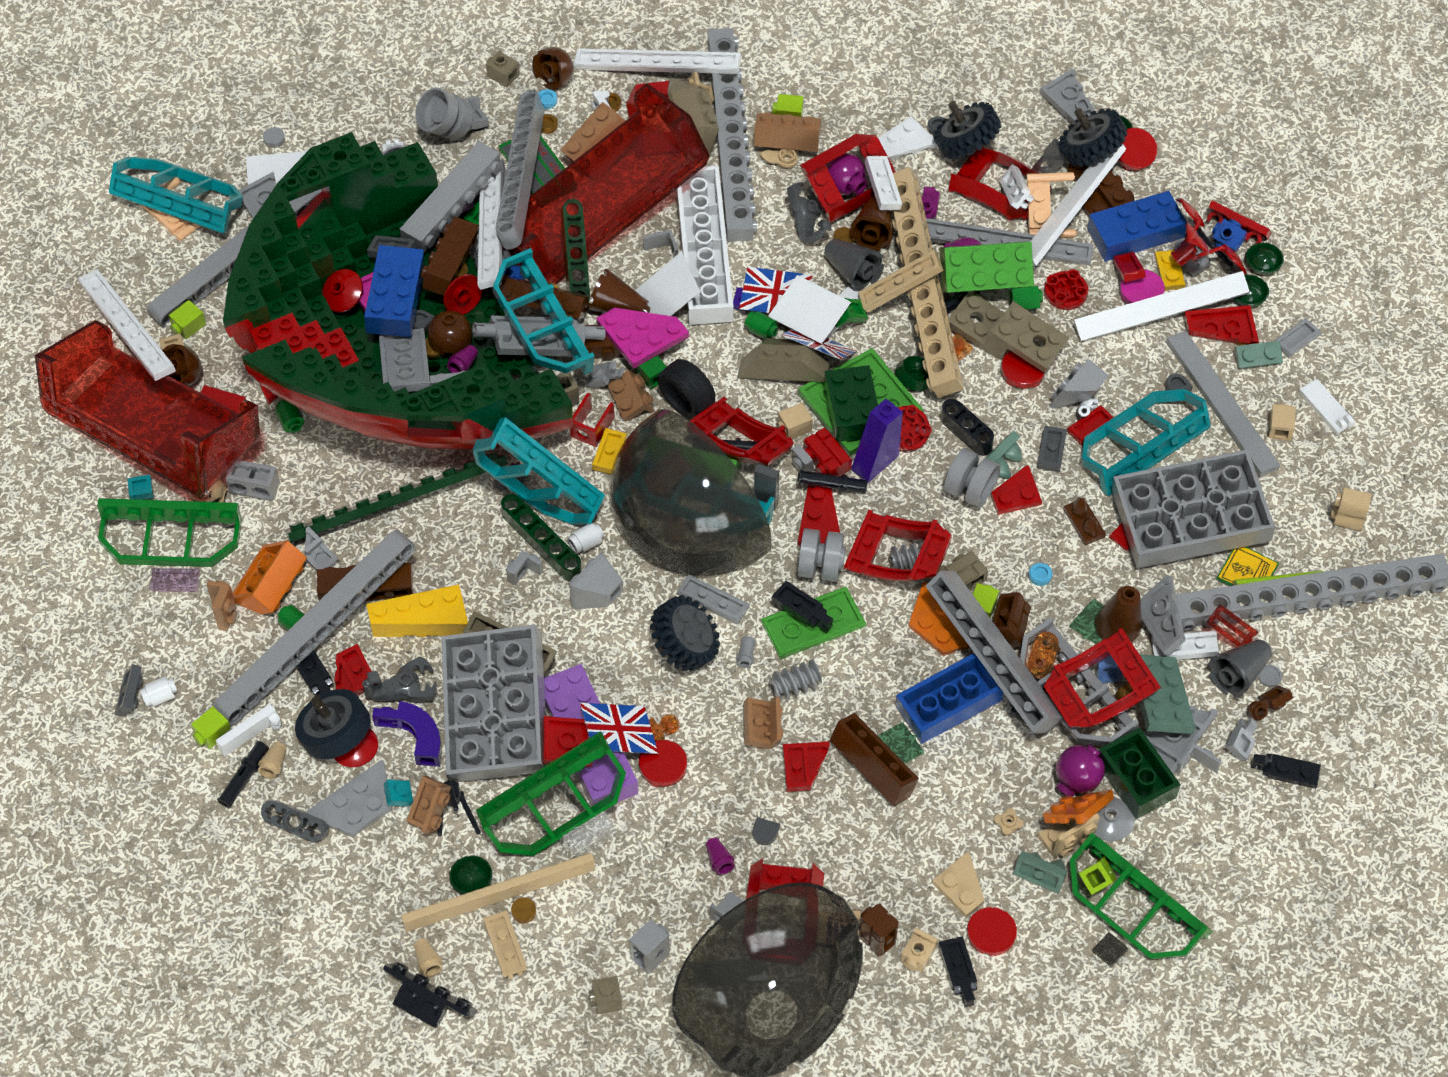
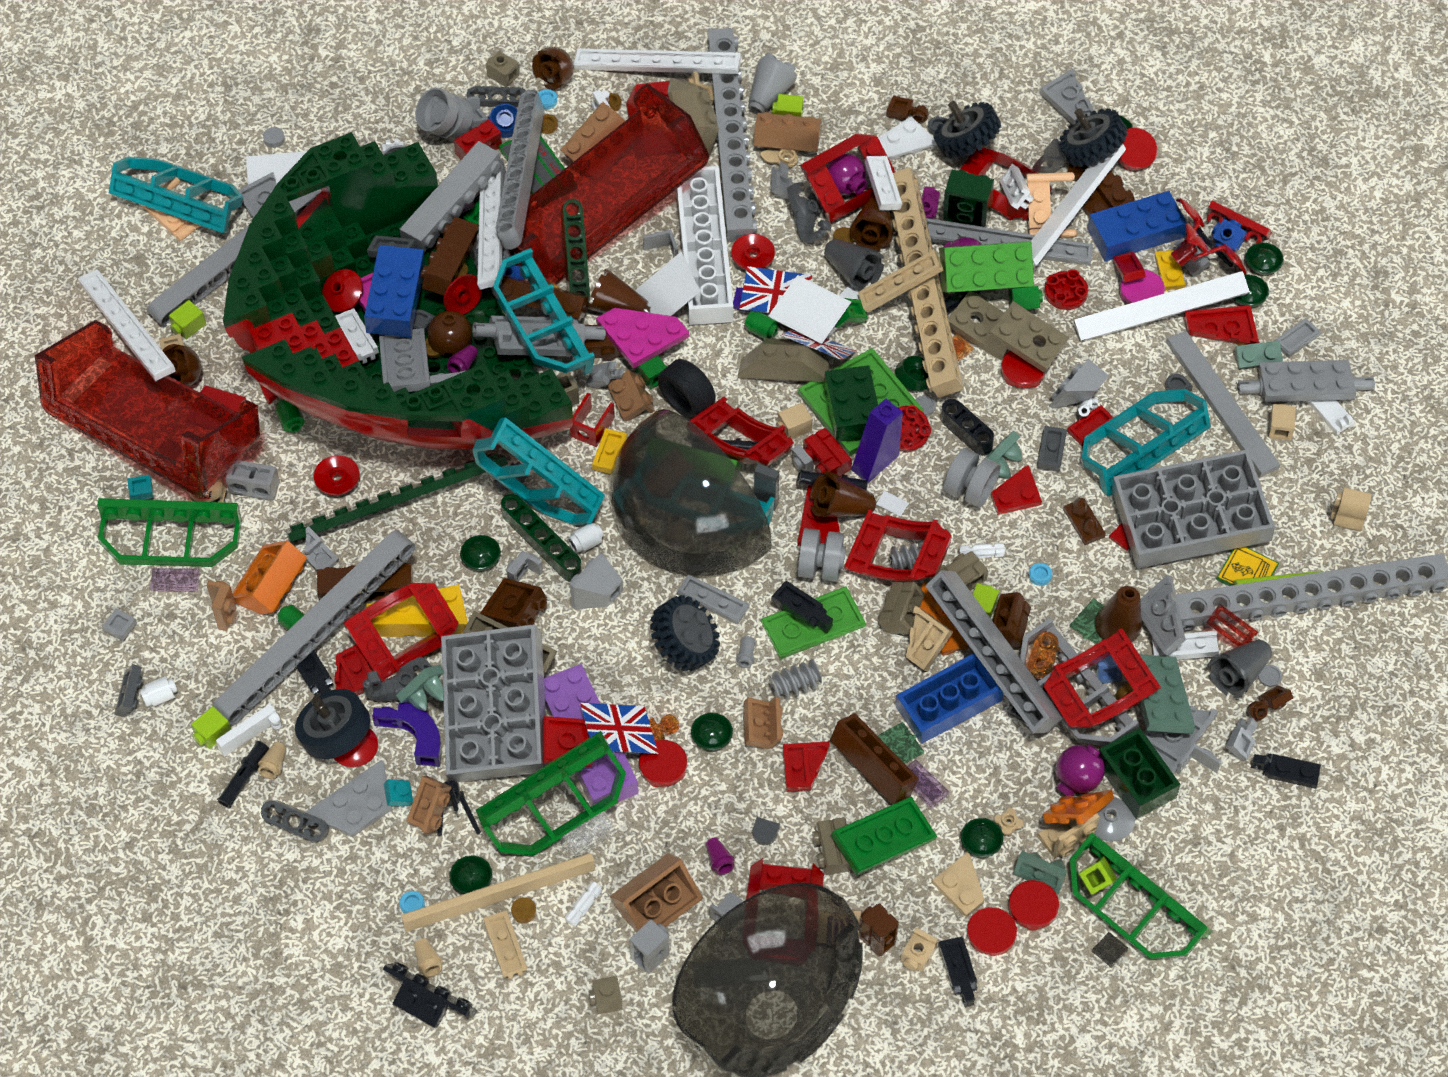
none -> light grey plate [102,609,137,641]
none -> red dish [314,455,360,495]
none -> white hinge [335,308,379,364]
none -> red wedge [343,582,459,682]
none -> sand green tile [396,665,445,711]
none -> medium azure tile [399,891,425,914]
none -> red brick [453,119,502,160]
none -> dark green hat [460,535,501,572]
none -> dark grey beam [466,86,526,108]
none -> reddish brown plate [480,578,547,628]
none -> blue hat [487,104,518,138]
none -> white axle [565,882,602,926]
none -> medium nougat slope [610,853,704,932]
none -> dark green hat [691,713,733,752]
none -> red dish [731,234,775,270]
none -> light grey cone [748,53,797,114]
none -> light grey plate [771,161,792,200]
none -> reddish brown cone [810,471,876,518]
none -> dark tan brick [812,817,853,875]
none -> green tile [831,796,937,876]
none -> white sticker [876,491,909,516]
none -> dark tan brick [878,582,924,634]
none -> reddish brown plate [887,95,929,123]
none -> tan wing [906,606,953,671]
none -> clear purple tile [907,759,949,810]
none -> light grey piece [915,396,936,416]
none -> dark green brick [943,169,994,228]
none -> white axle [959,543,1005,558]
none -> dark green hat [961,818,1003,858]
none -> red tile [1008,880,1059,931]
none -> light grey plate [1238,360,1375,402]

